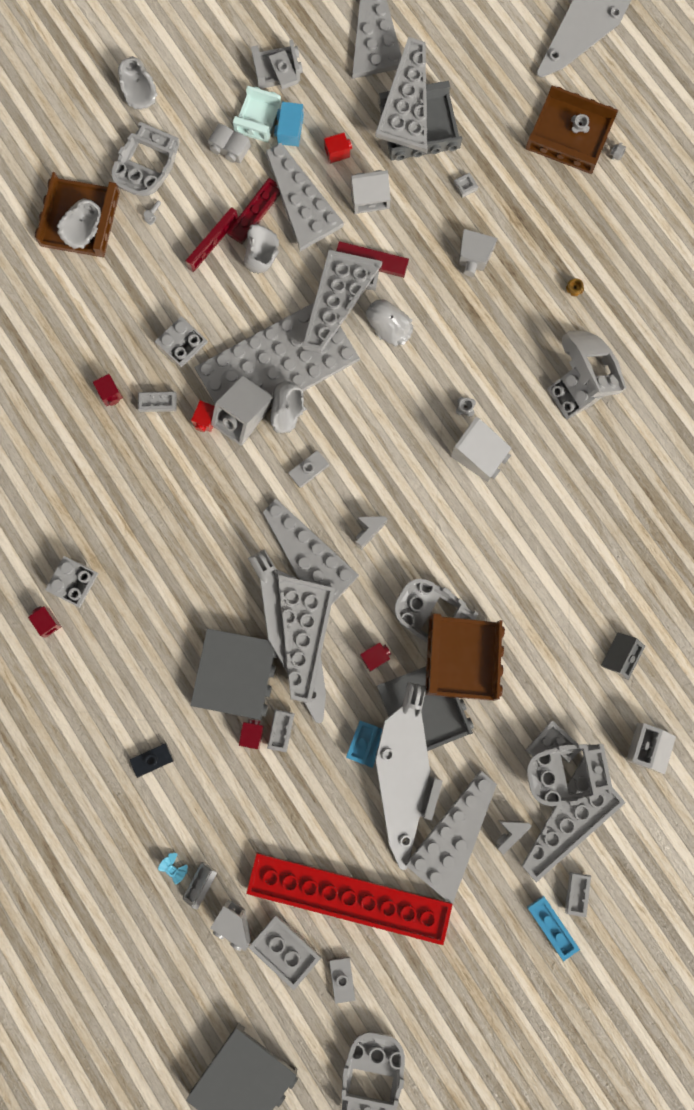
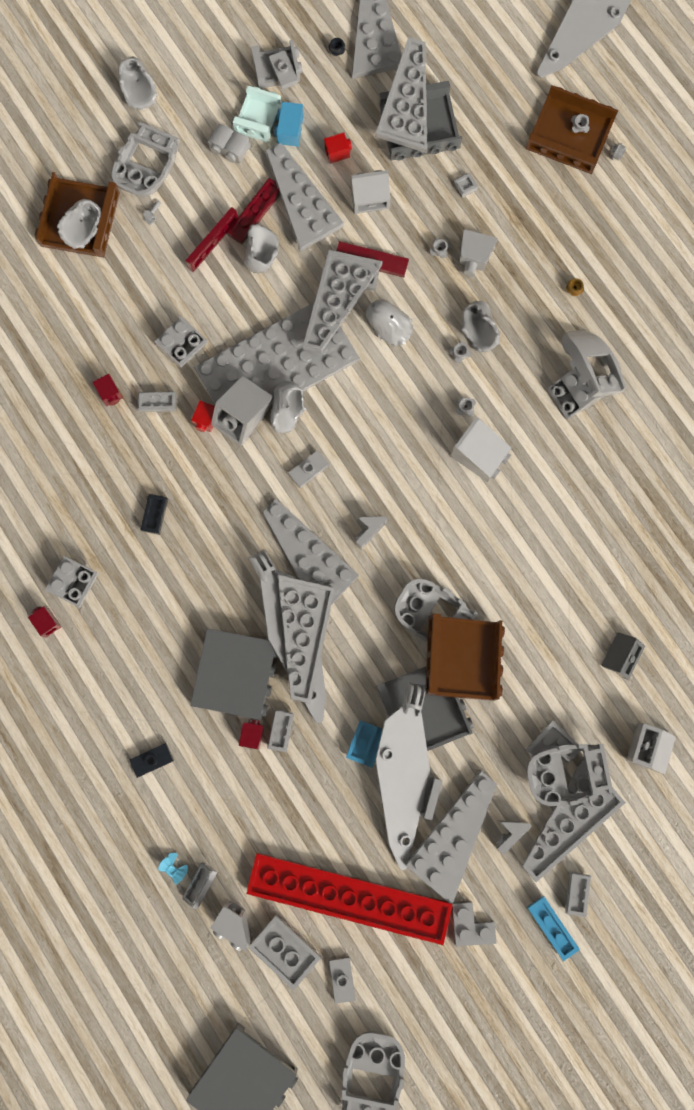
dark red brick [360,643,391,672] -> none
none -> black plate [140,494,168,535]
none -> black plate [328,38,345,56]
none -> light grey plate [430,239,450,259]
none -> light grey plate [449,341,471,363]
none -> light grey plate [452,901,497,947]
none -> light grey piece [462,301,500,353]

